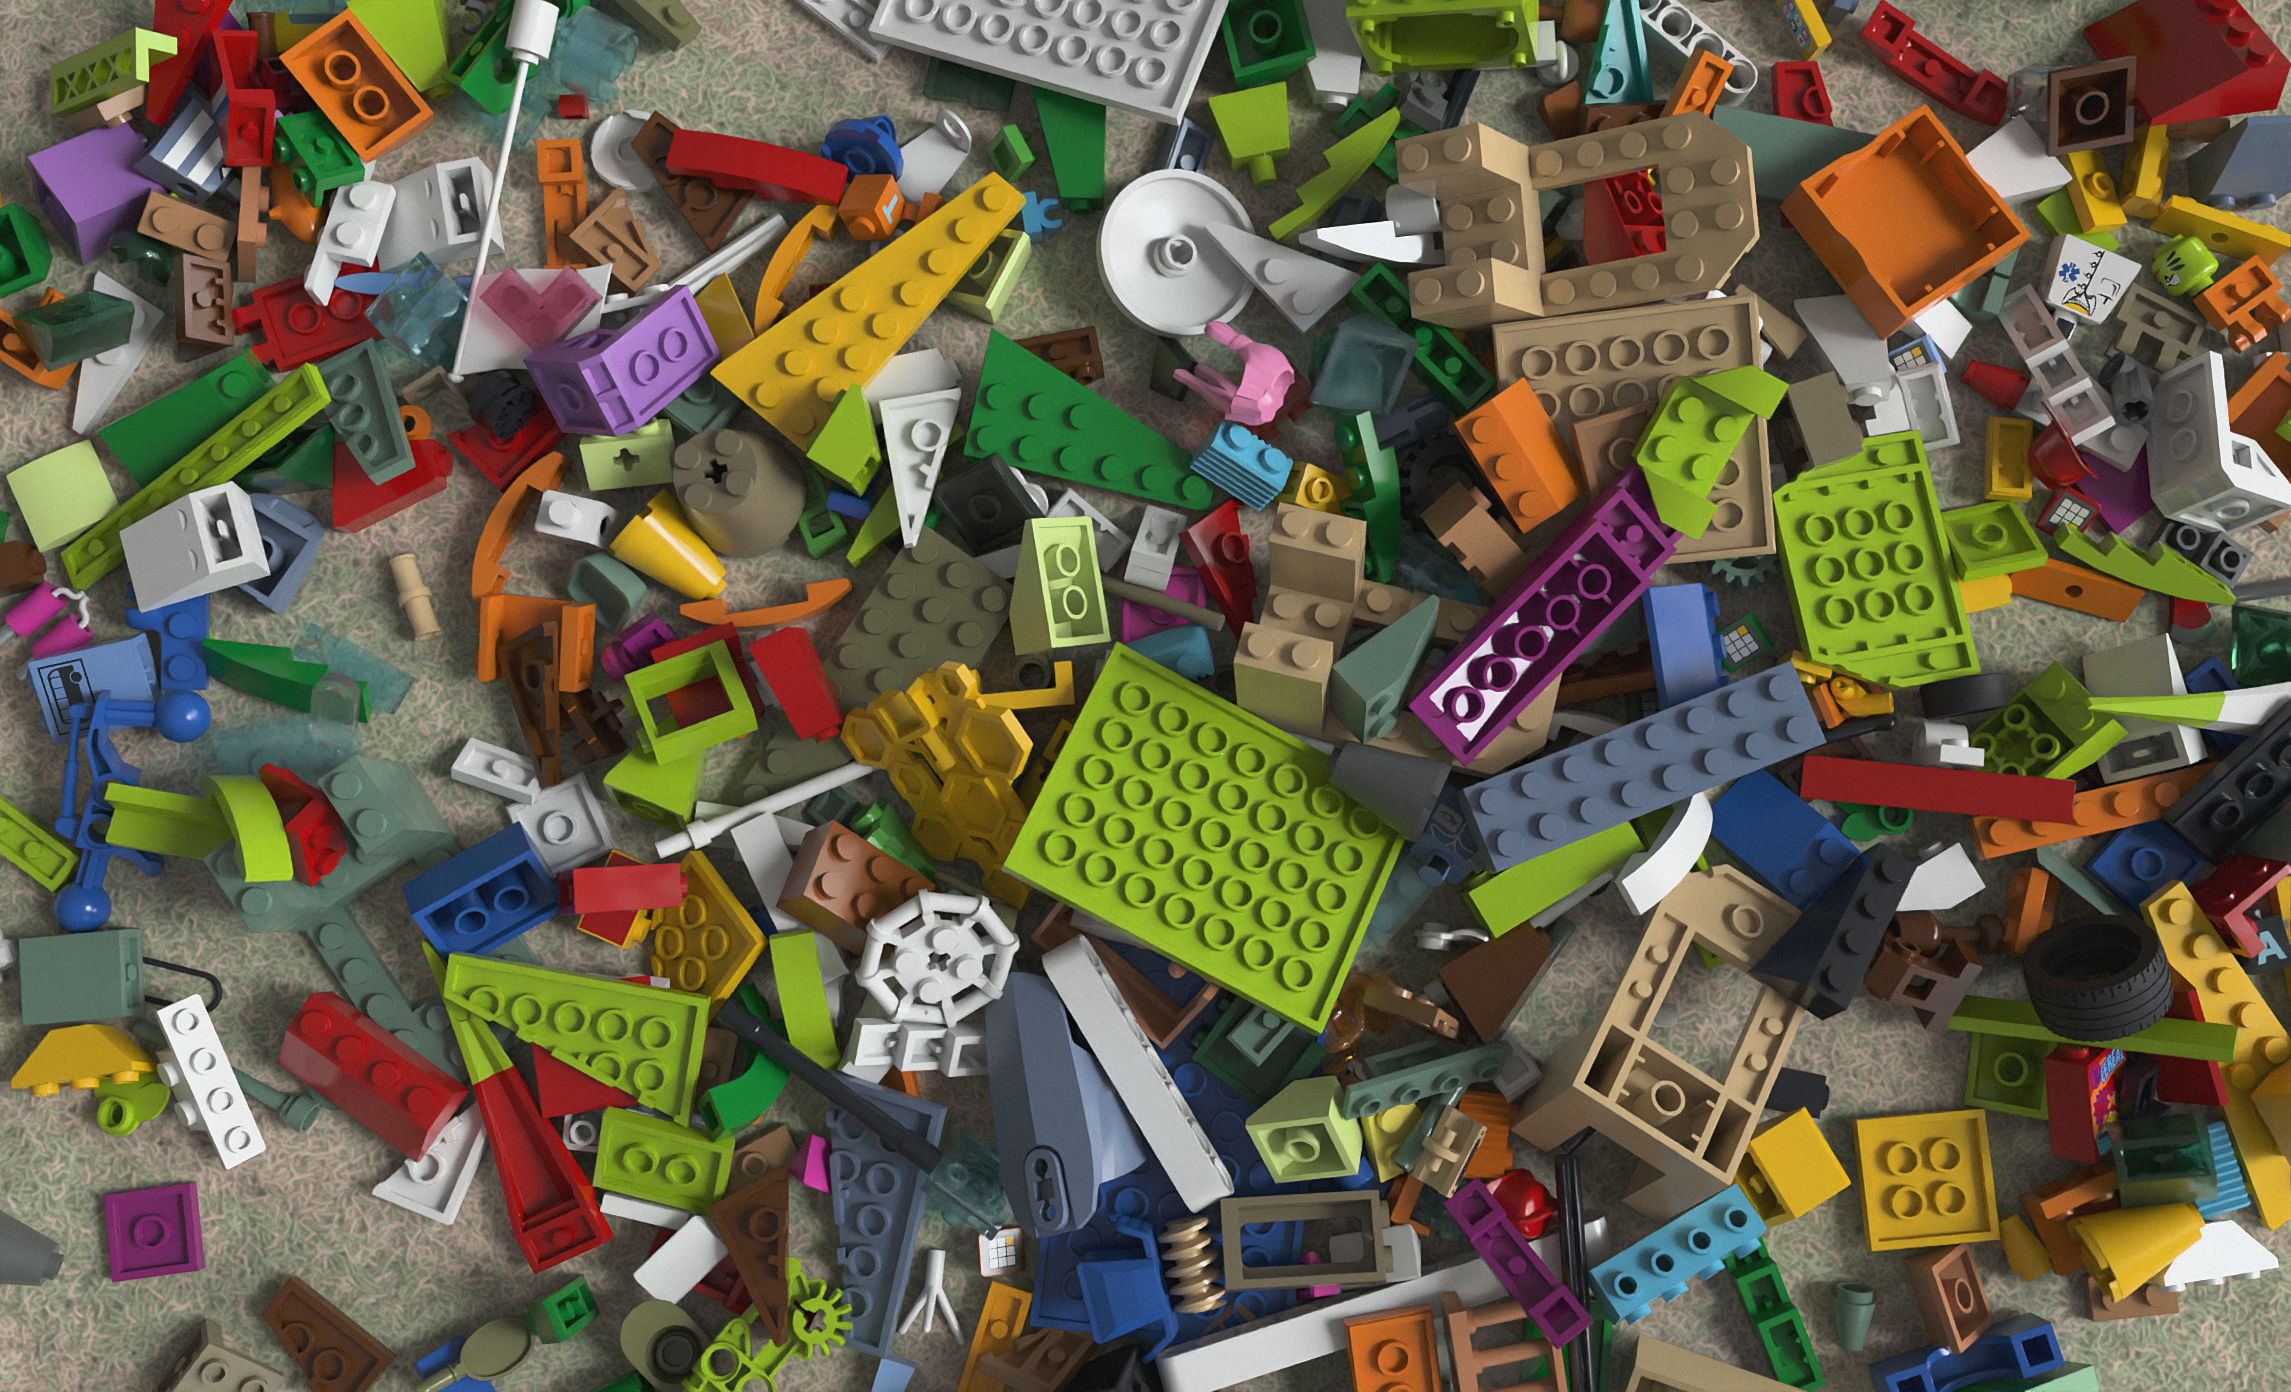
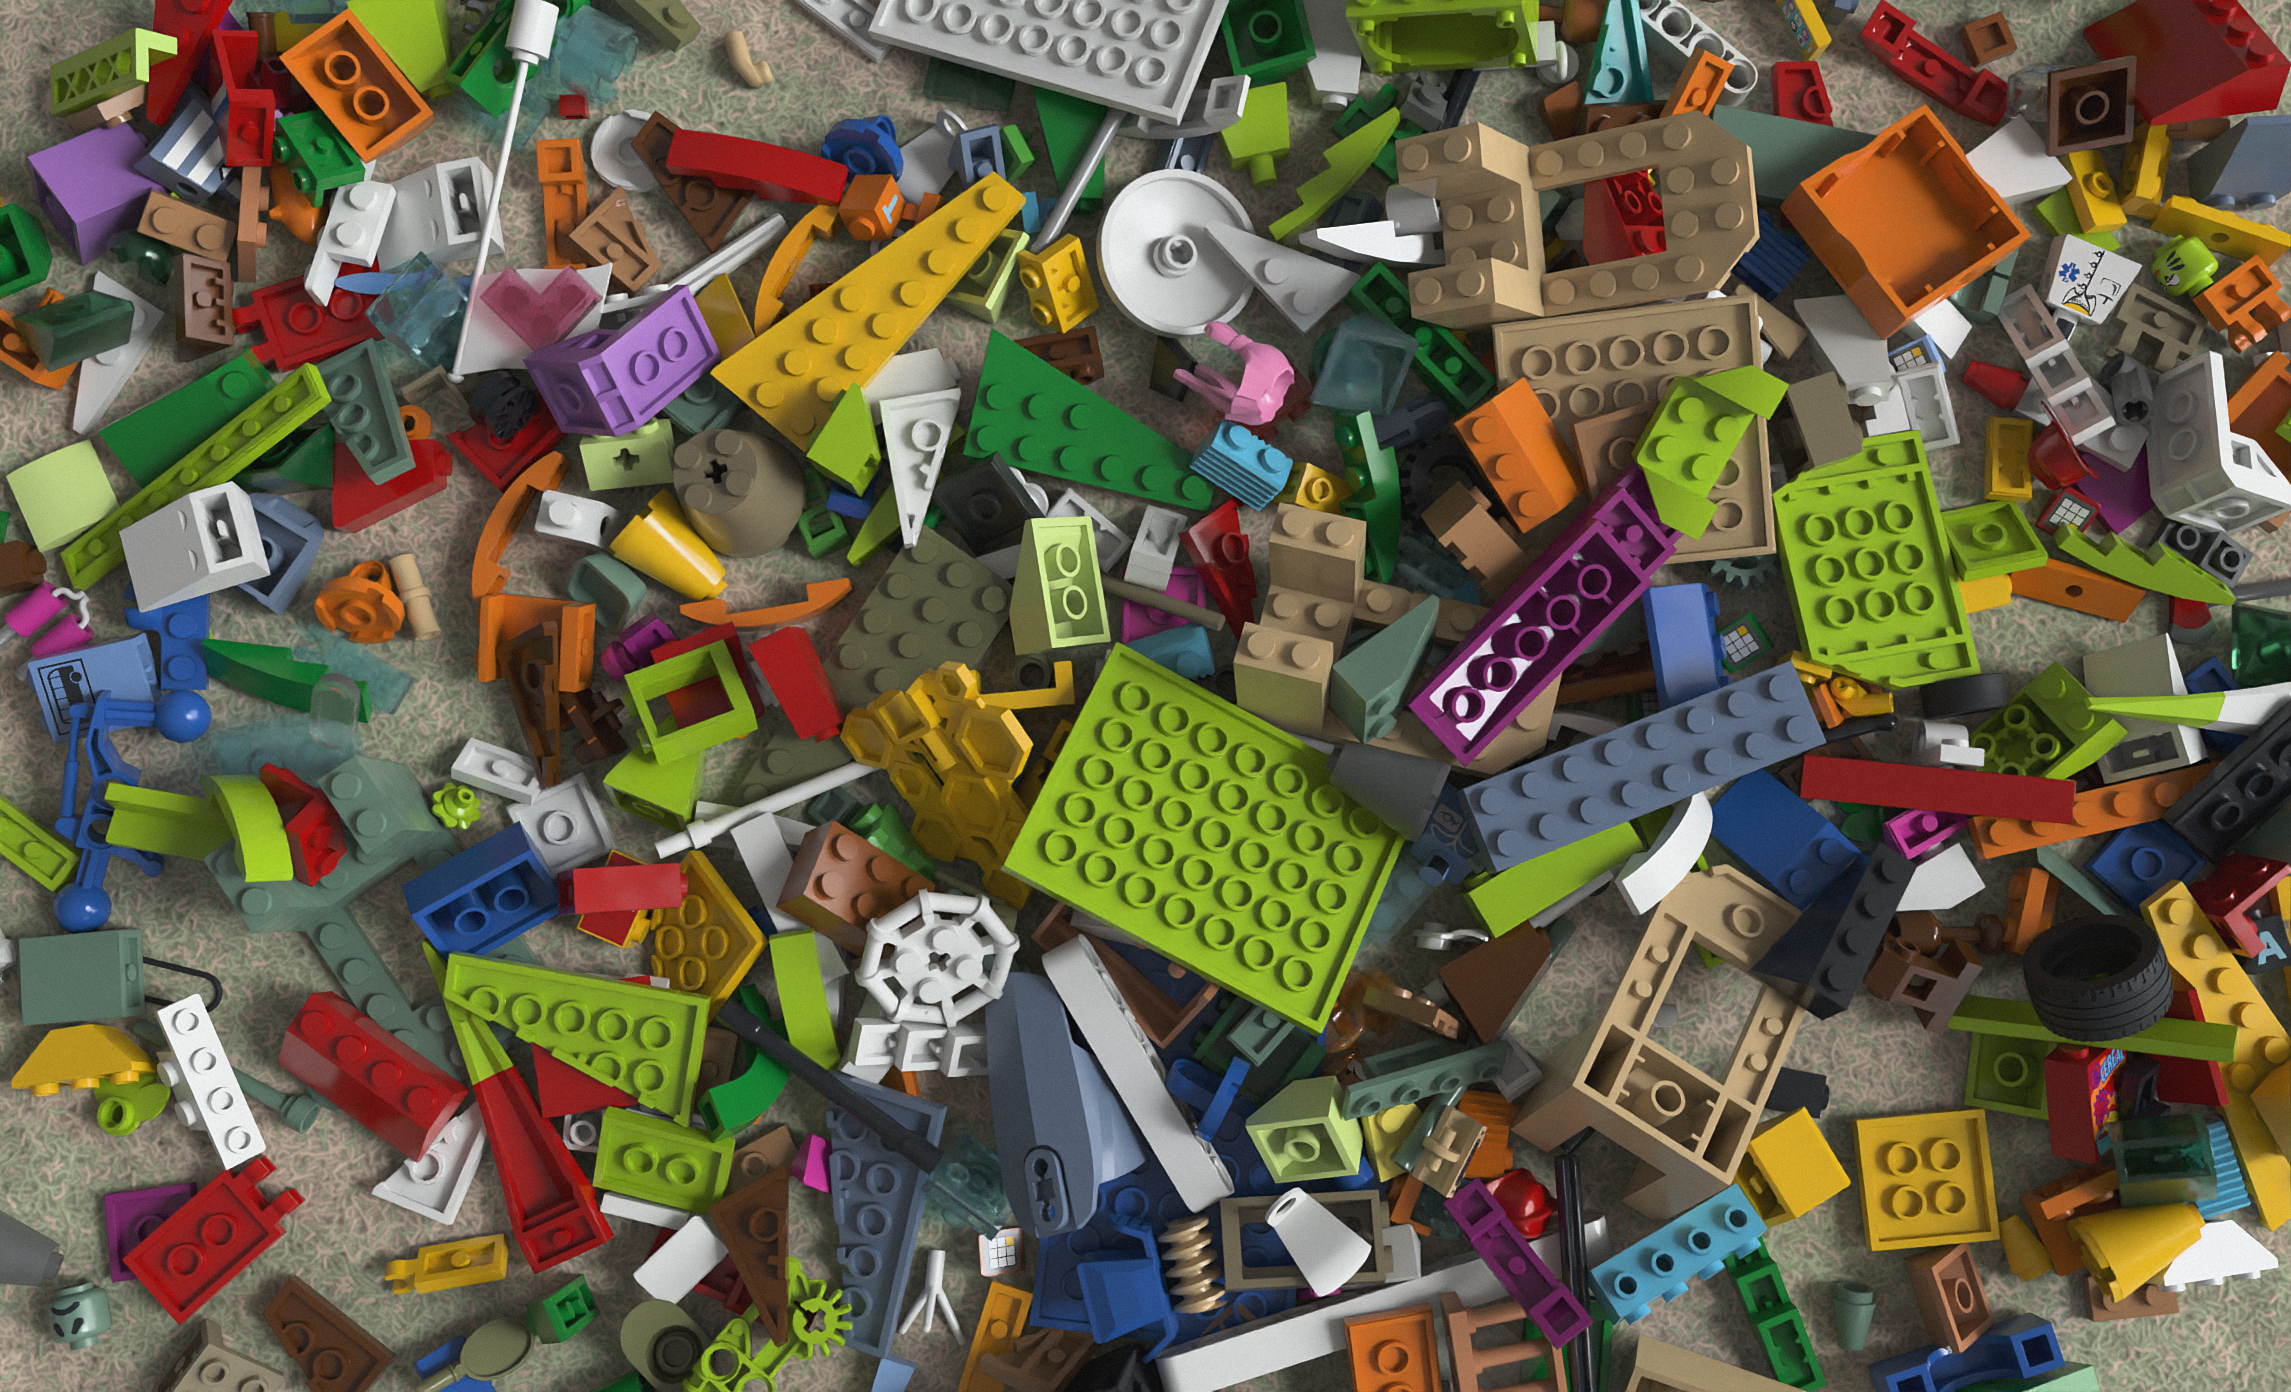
none -> sand green head [46,1281,112,1351]
none -> red tile [122,1155,305,1325]
none -> orange tile [314,560,405,644]
none -> yellow plate [384,1233,509,1294]
none -> lime plant [431,782,481,831]
none -> tan arm [724,31,773,88]
none -> sand blue slope [948,124,1006,192]
none -> yellow bracket [1016,233,1100,334]
none -> light grey bar [1029,107,1127,255]
none -> white slope [1115,74,1251,139]
none -> blue tile [1165,1056,1251,1143]
none -> white piece [1265,1187,1372,1297]
none -> blue brick [1731,207,1811,303]
none -> dark pink slope [1882,808,1970,860]
none -> dark orange plate [1958,11,2018,68]

